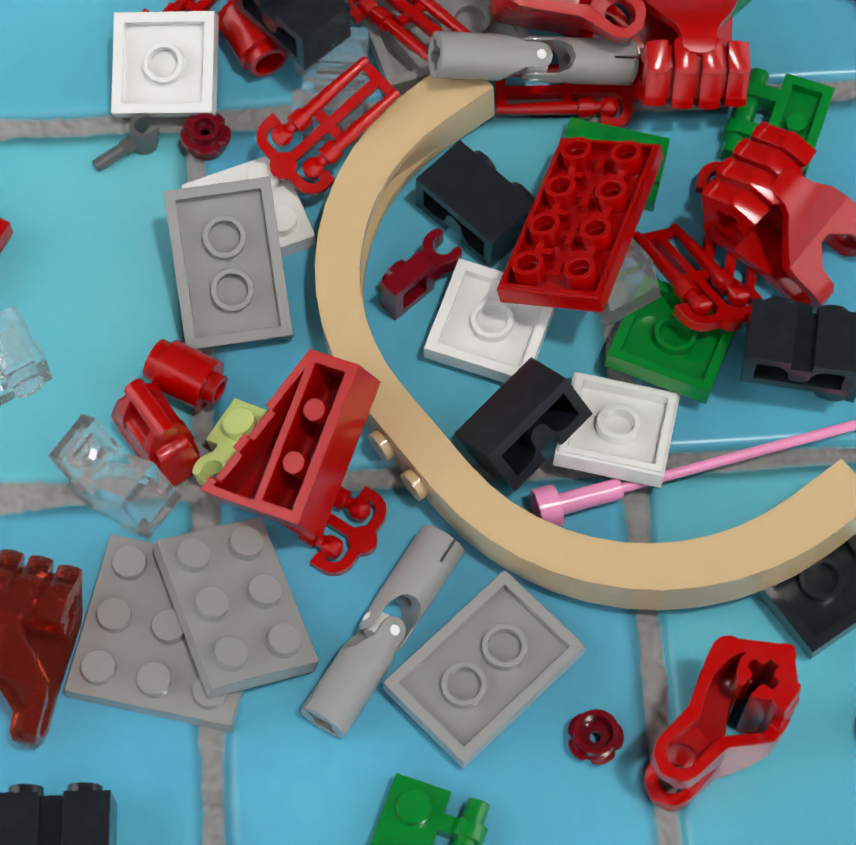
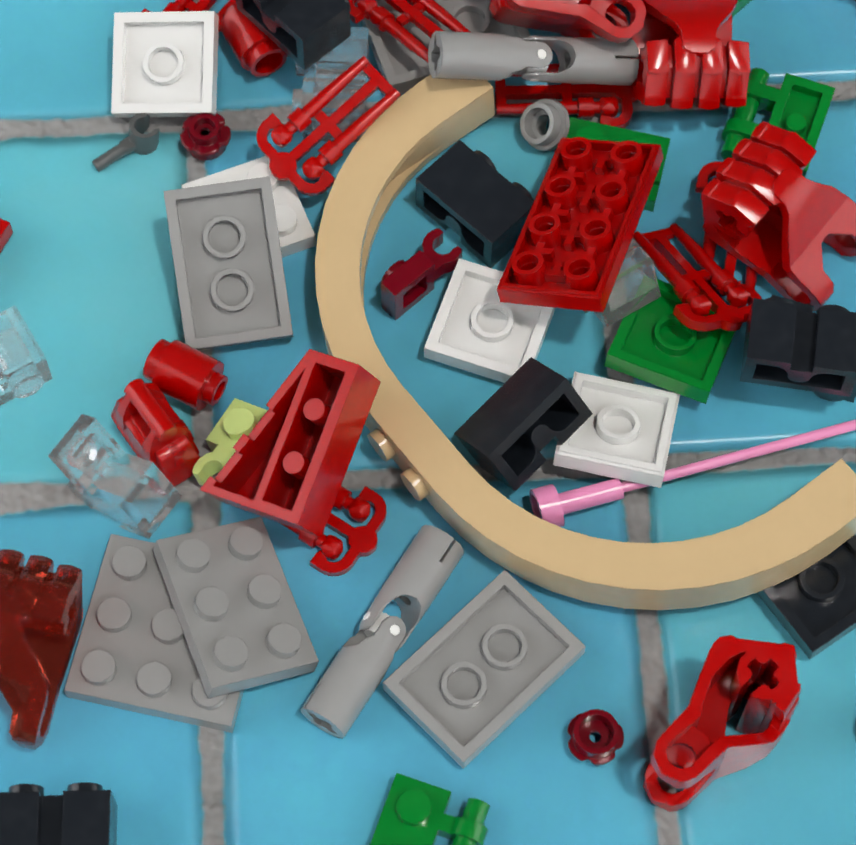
none -> light grey plate [520,99,570,151]

